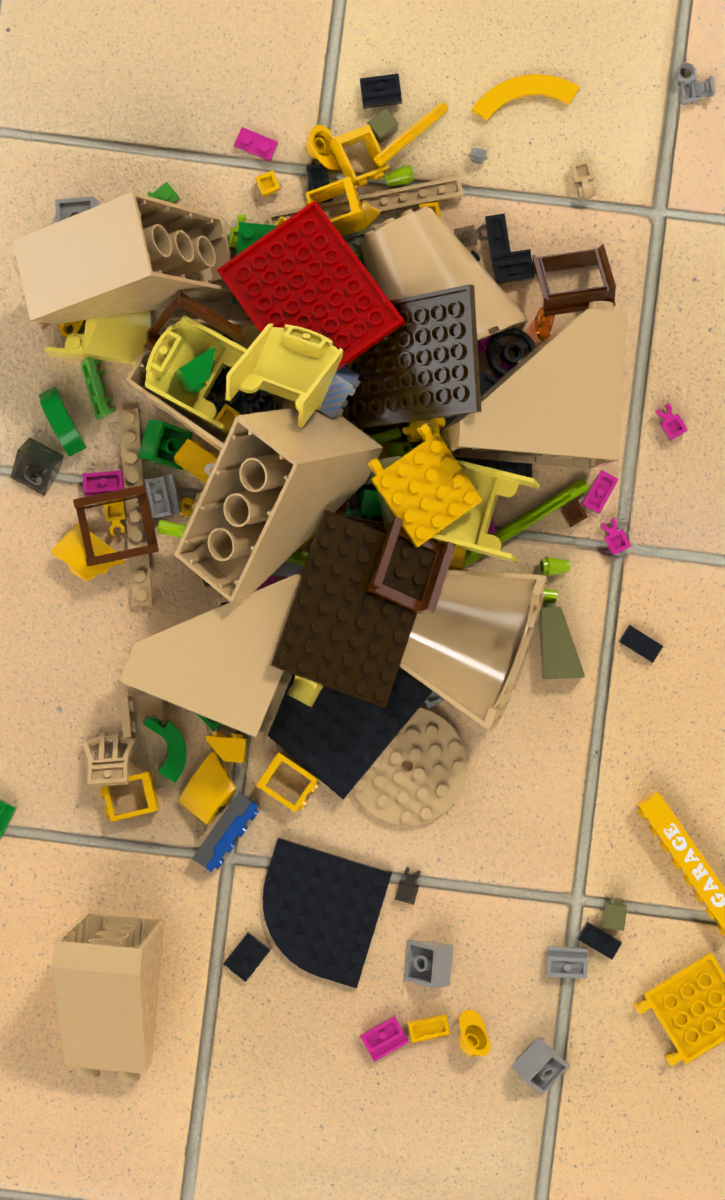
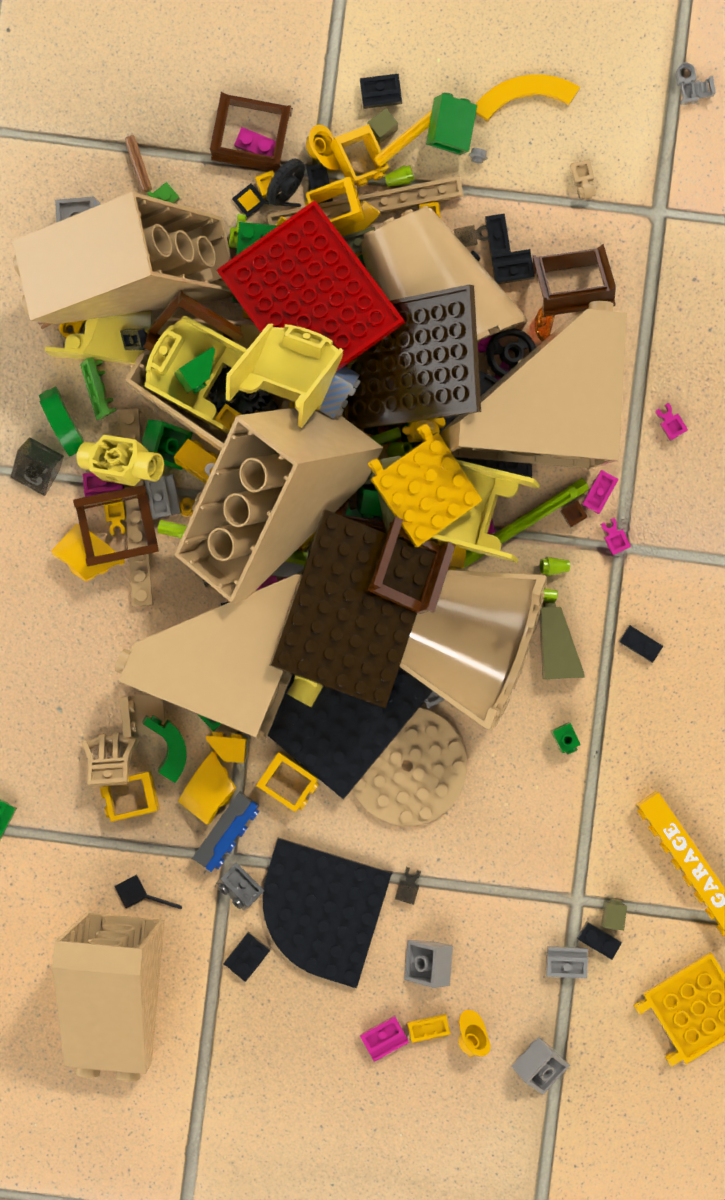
none -> light yellow brick [77,435,164,486]
none -> black piece [114,874,182,909]
none -> black plate [120,328,147,350]
none -> medium nougat axle [125,135,152,193]
none -> reddish brown piece [210,92,293,173]
none -> dark grey bracket [216,862,265,911]
none -> piece [232,183,302,218]
none -> black wheel [266,158,305,206]
none -> green brick [426,93,477,155]
none -> green brick [551,722,581,755]

